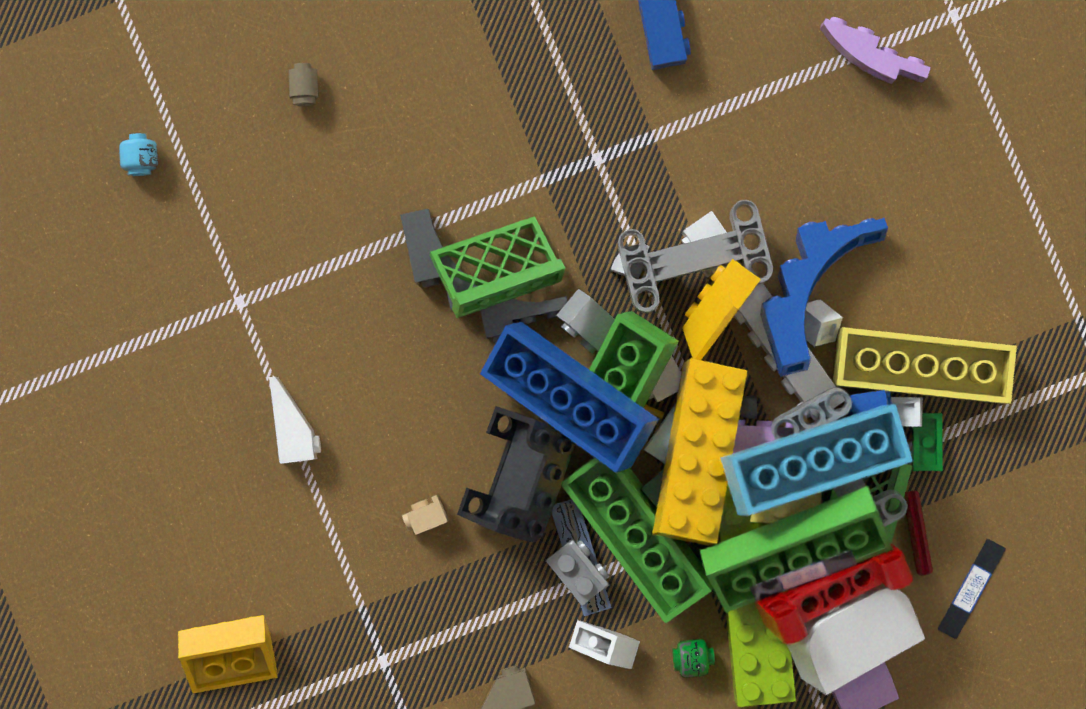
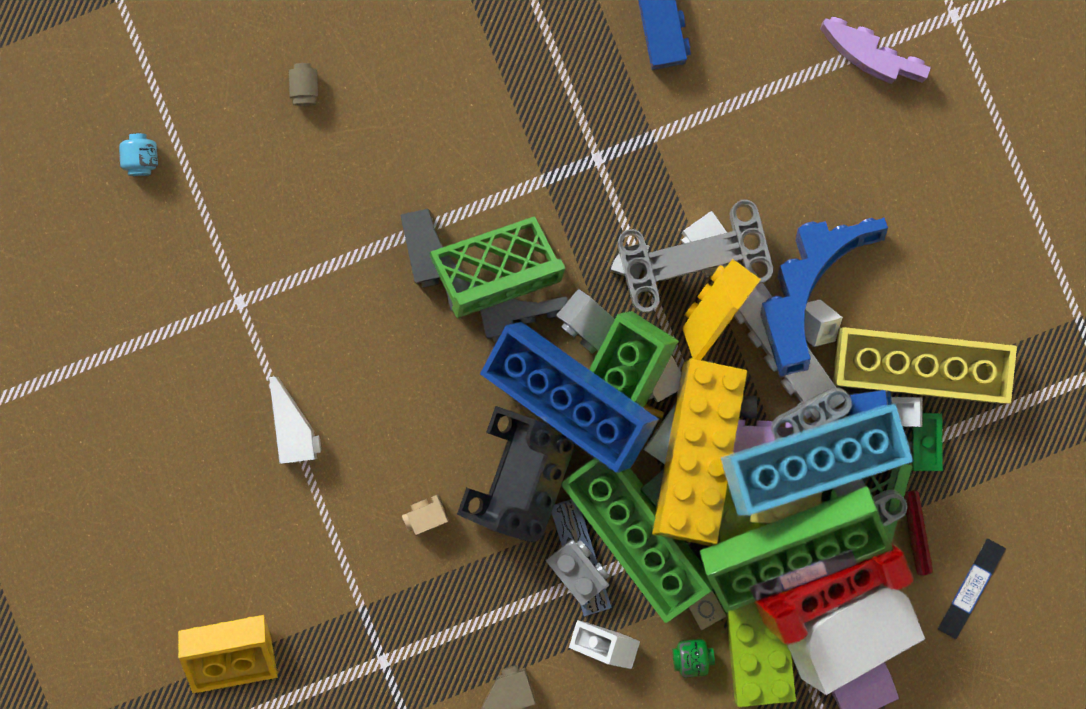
none -> tan tile [689,591,726,630]

